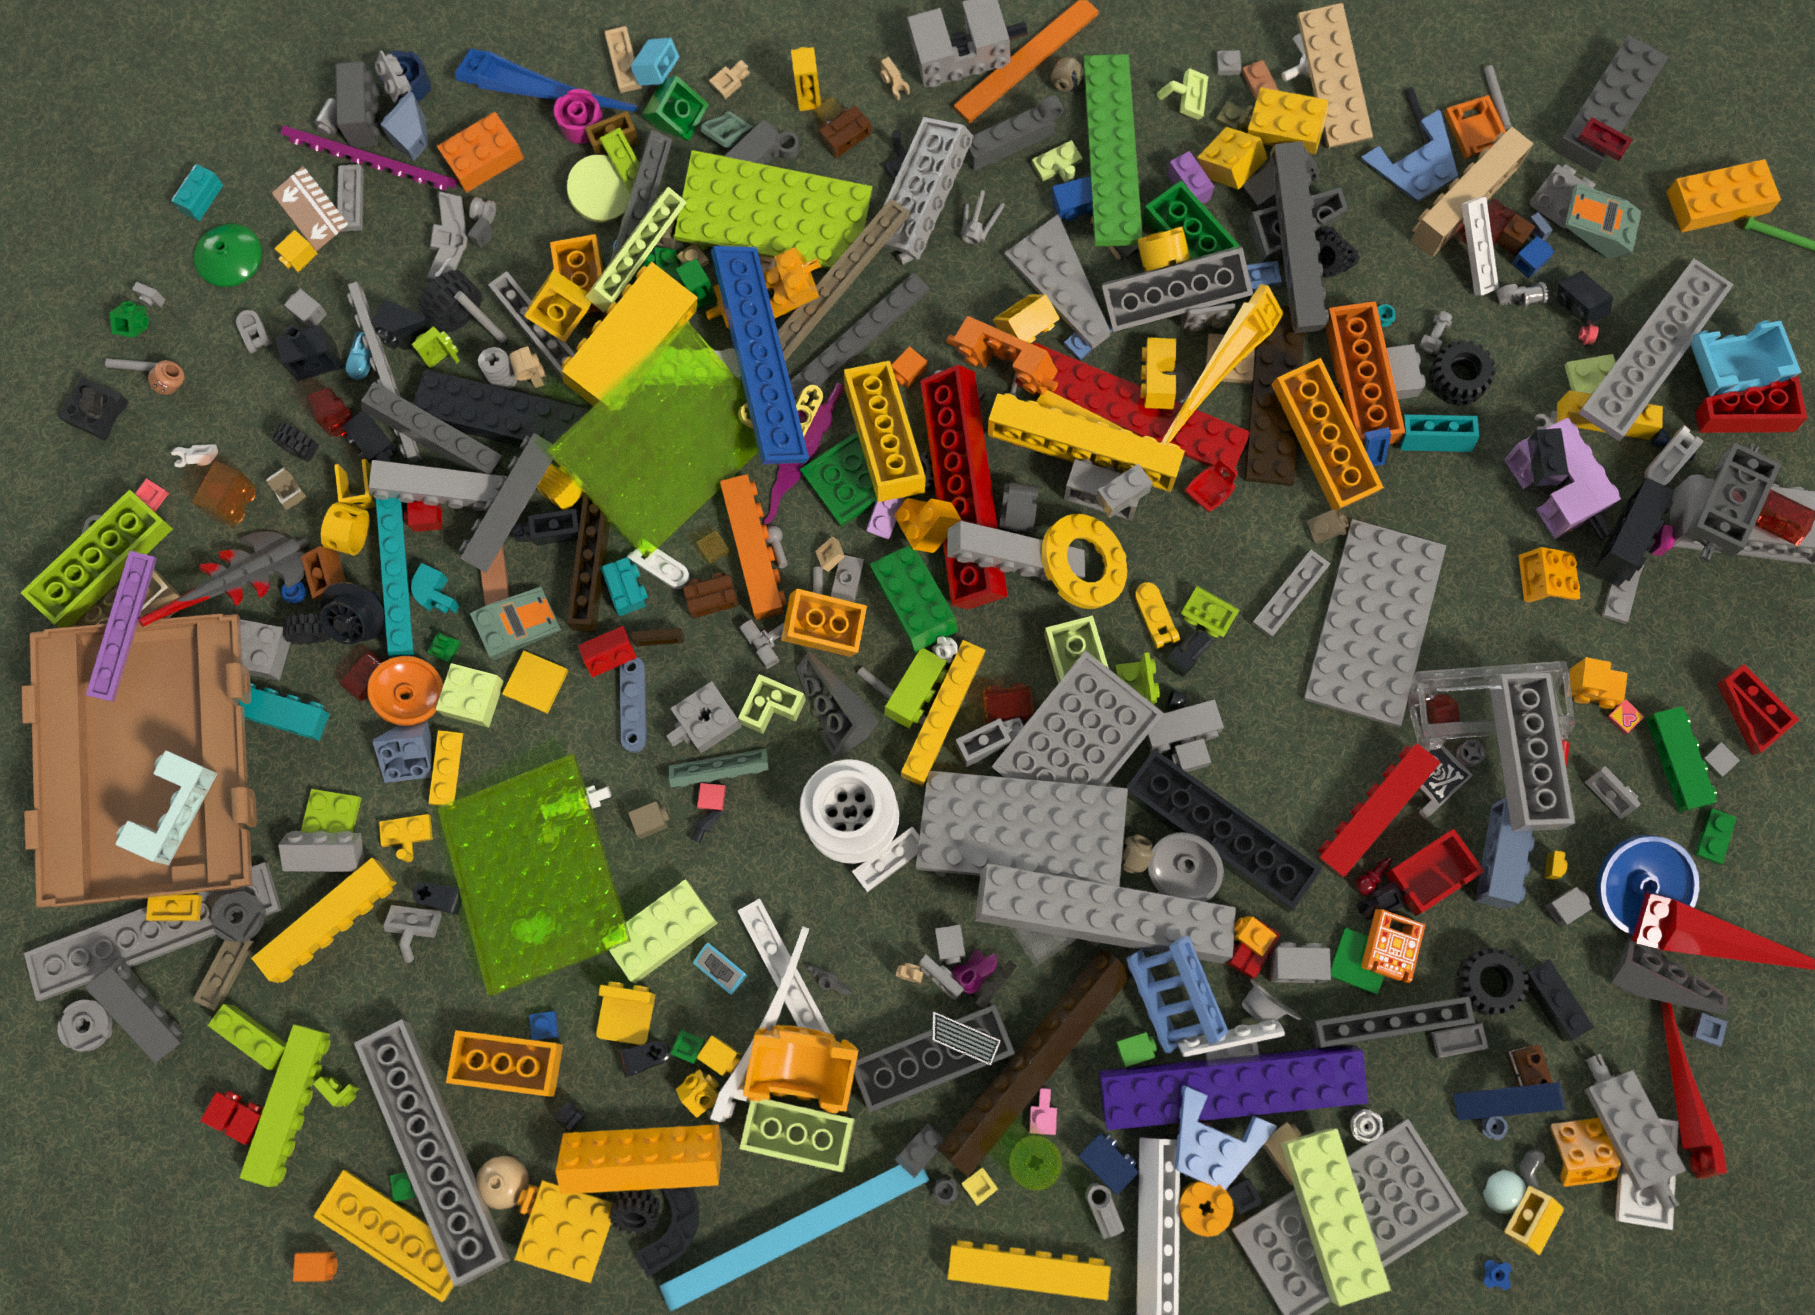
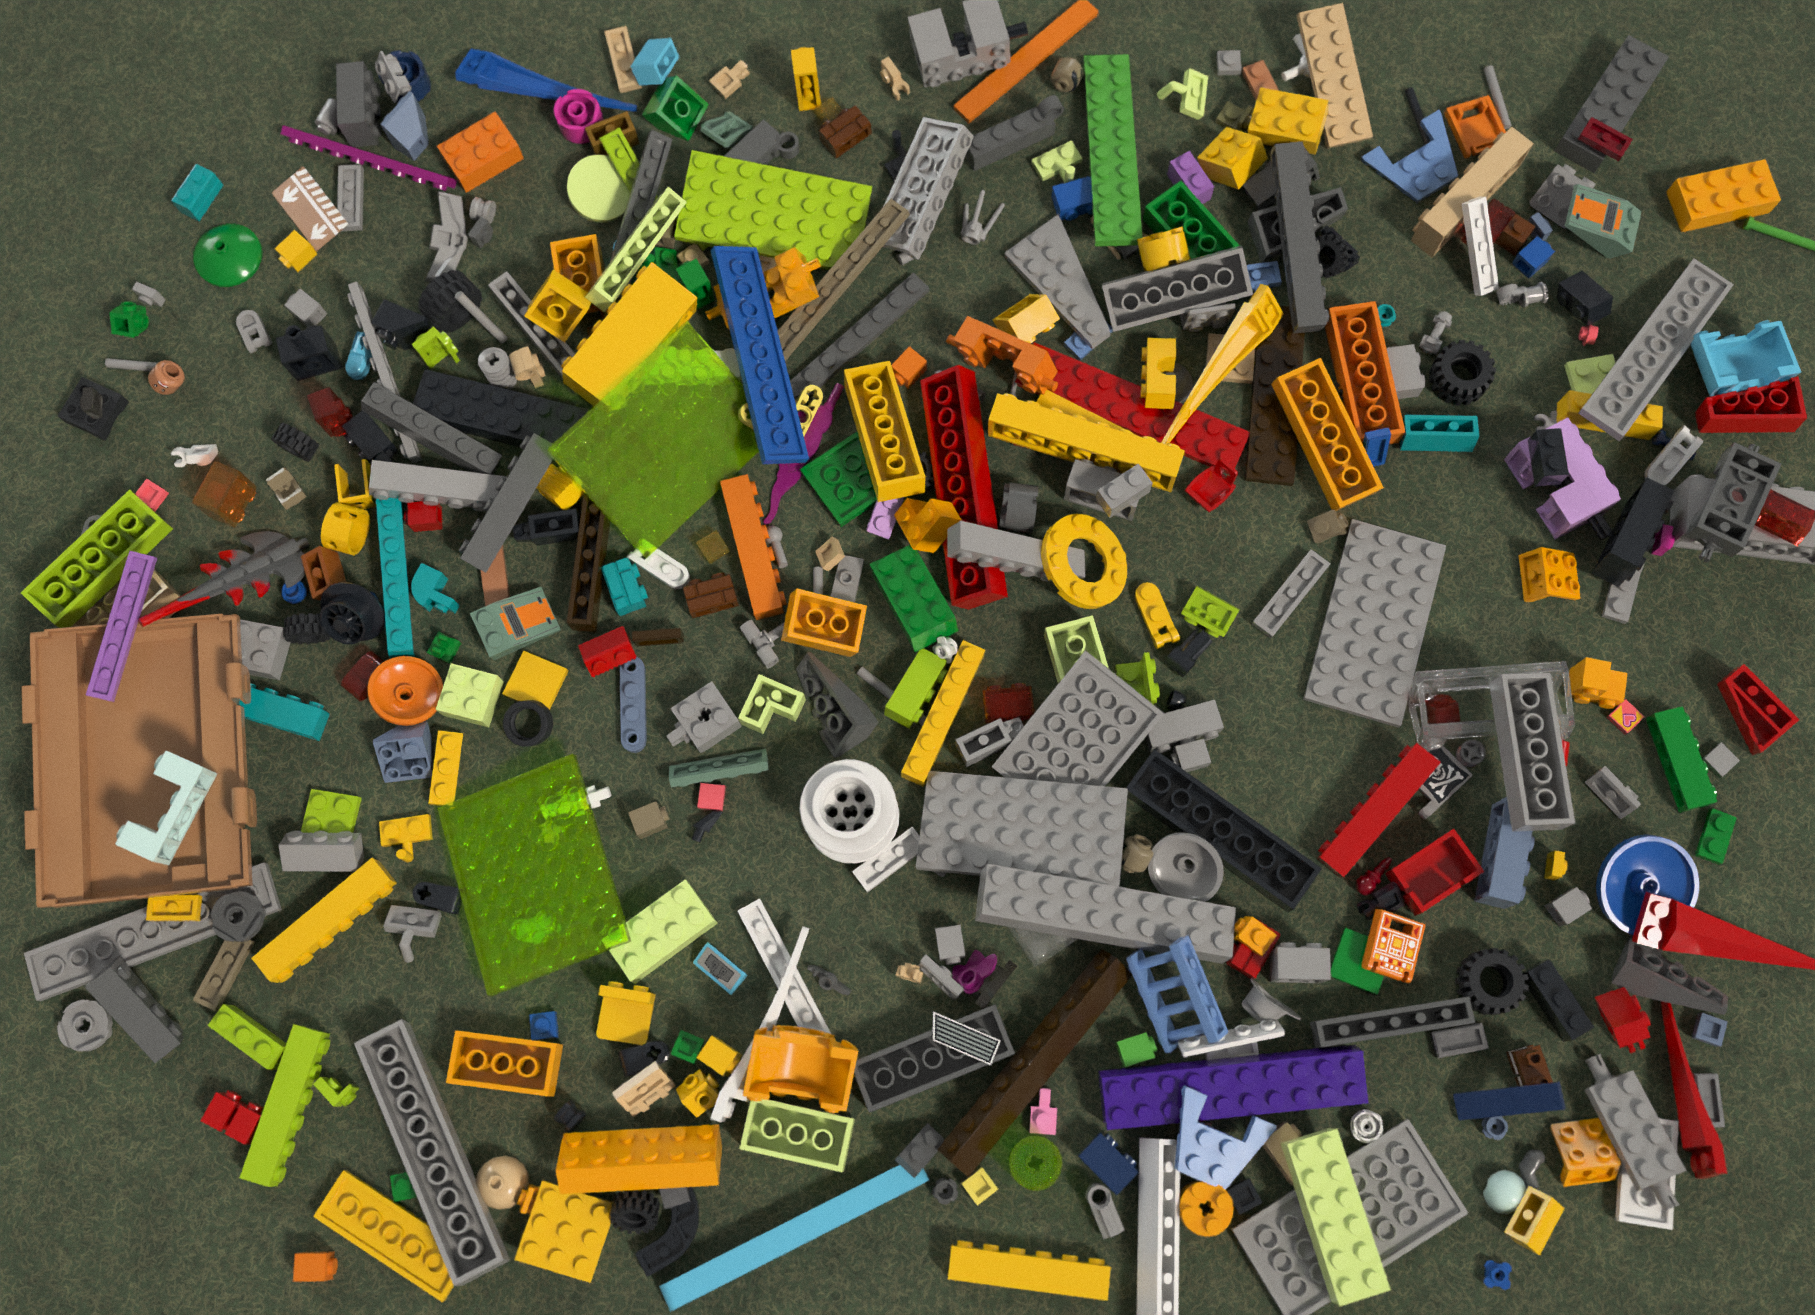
none -> black tyre [503,700,553,747]
none -> tan plate [612,1061,676,1117]
none -> flat silver tile [659,1187,691,1209]
none -> red brick [1594,987,1651,1054]
none -> flat silver tile [1692,1073,1725,1127]

